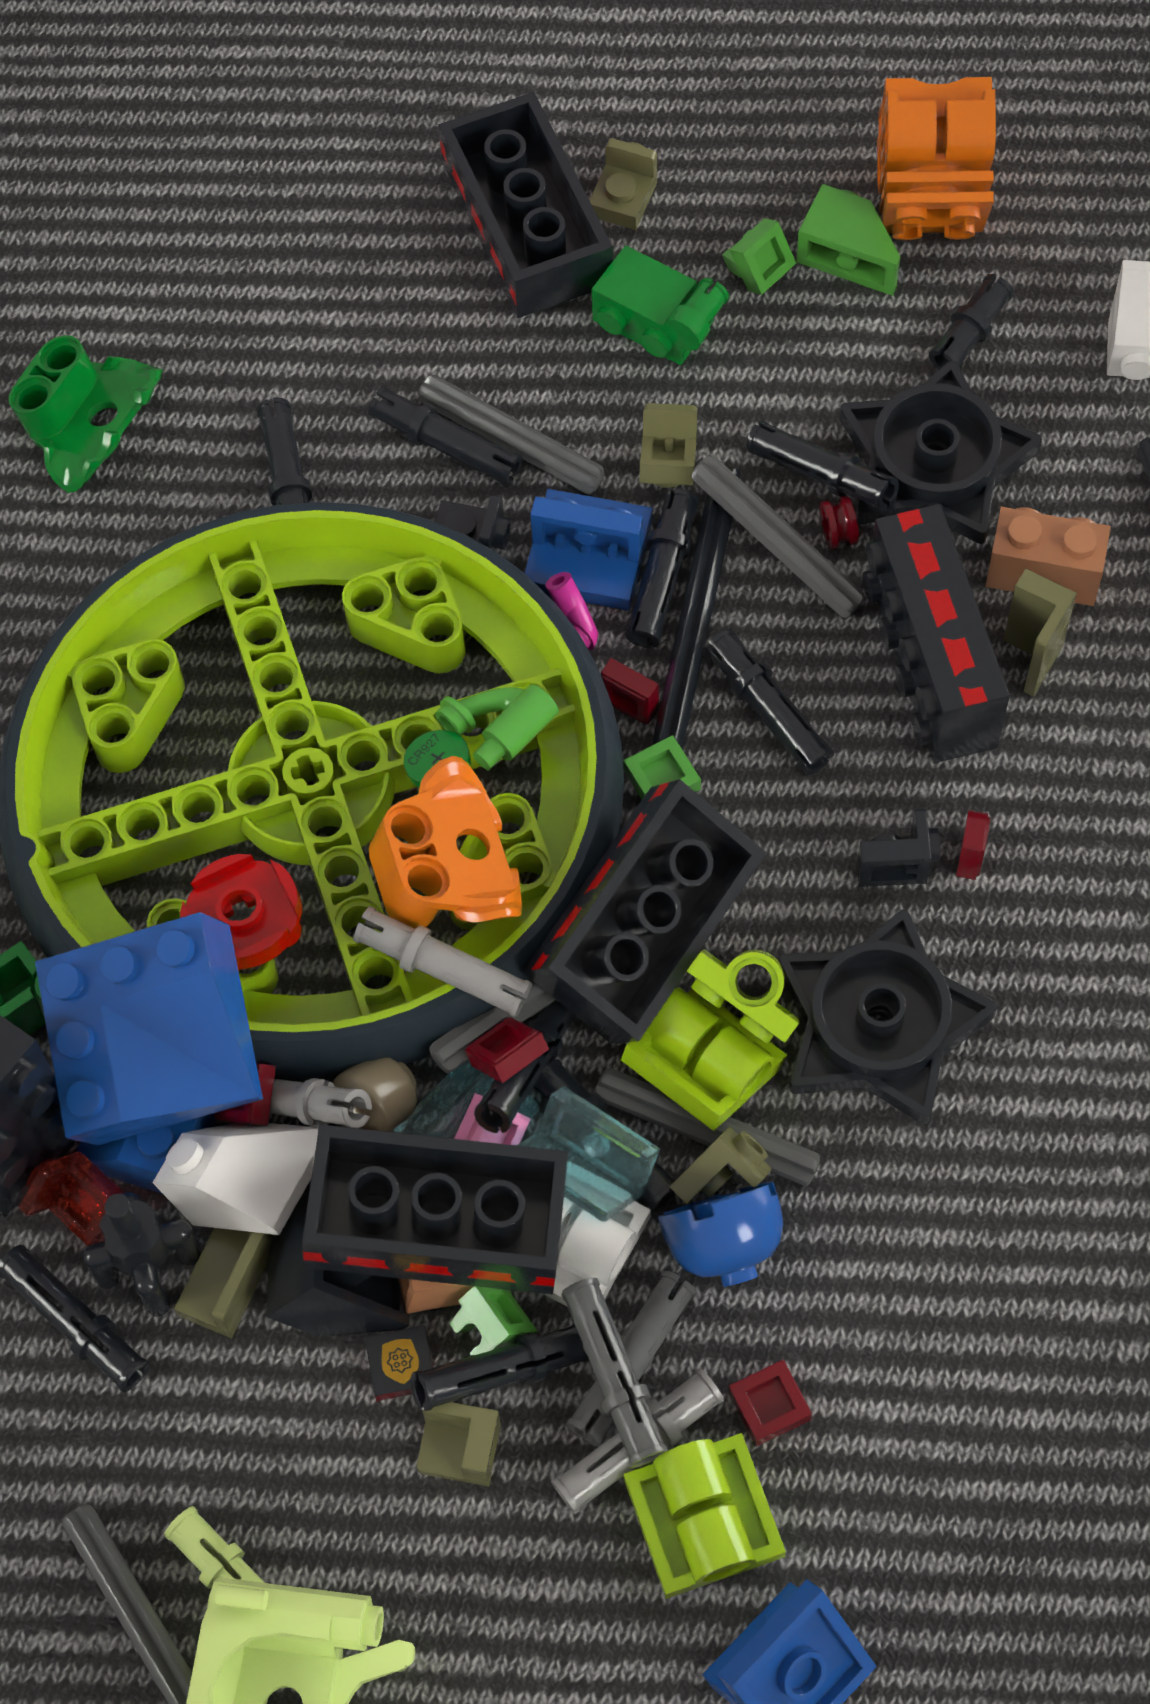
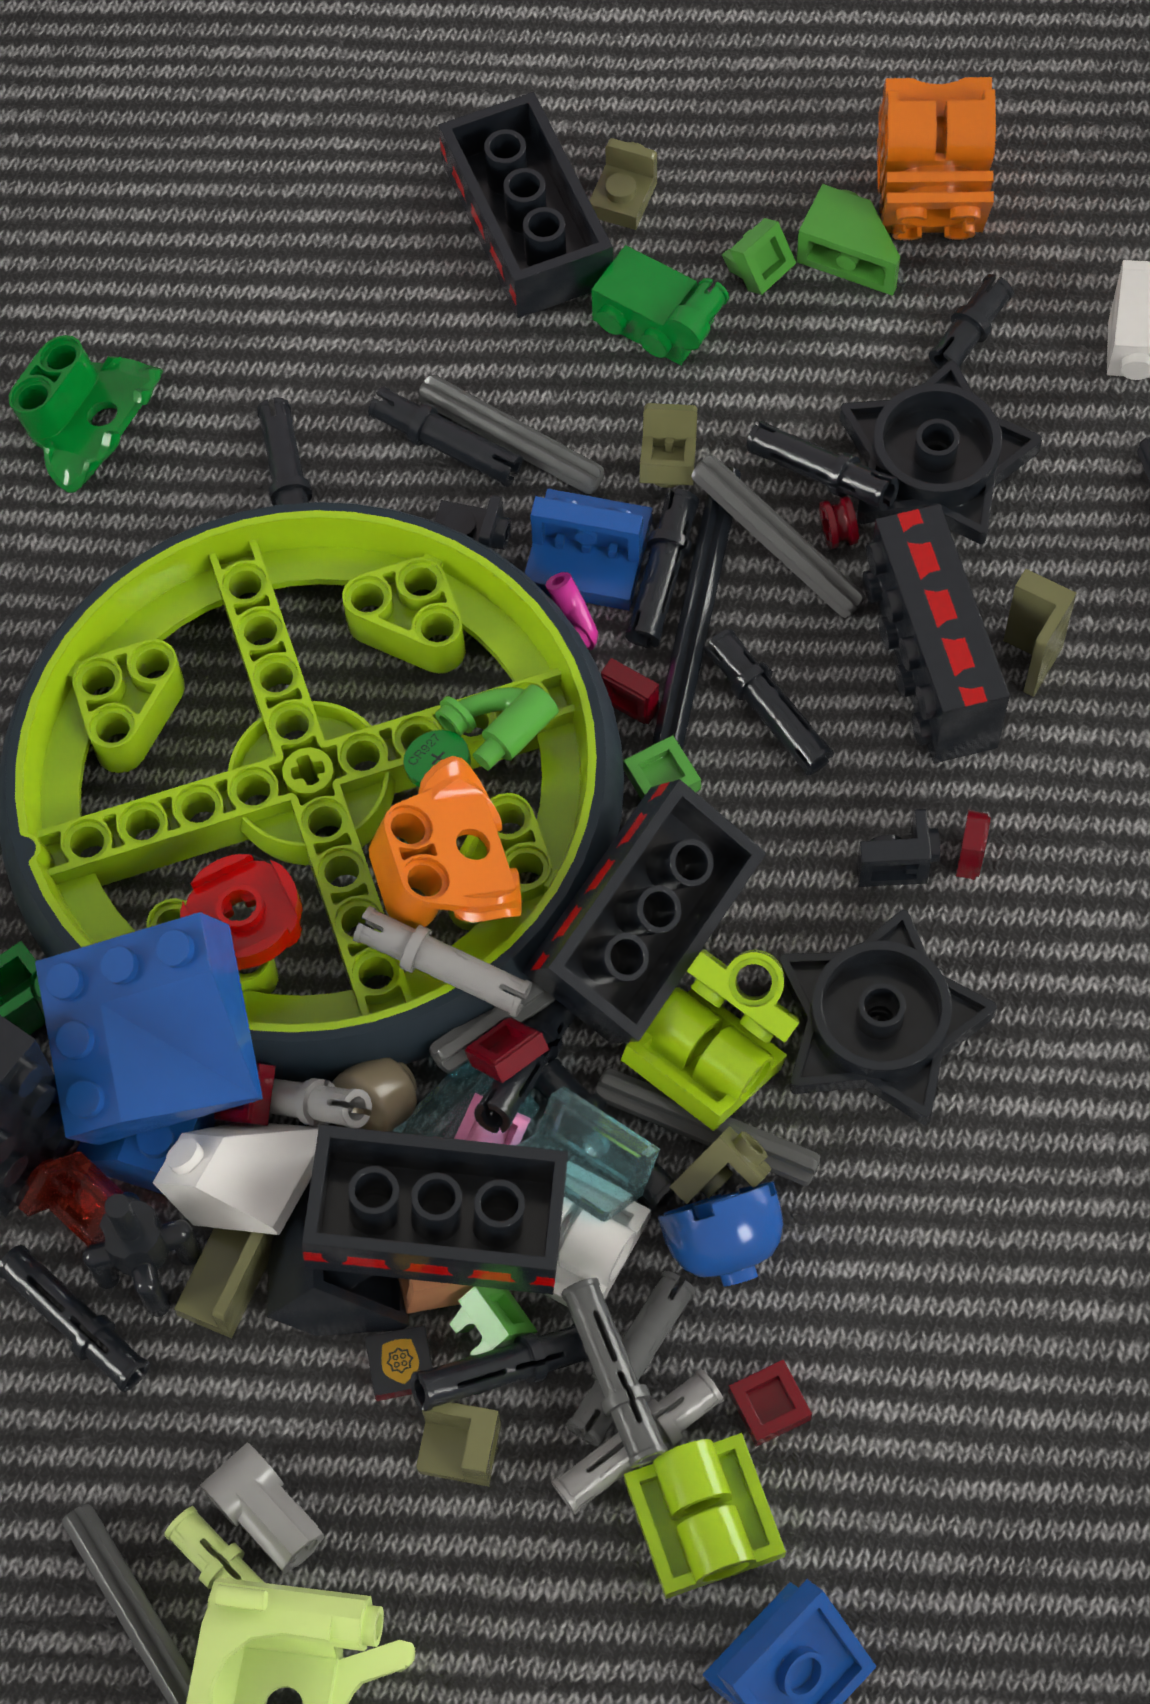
nougat brick [985,507,1111,606] -> none
none -> light grey piece [200,1442,325,1574]

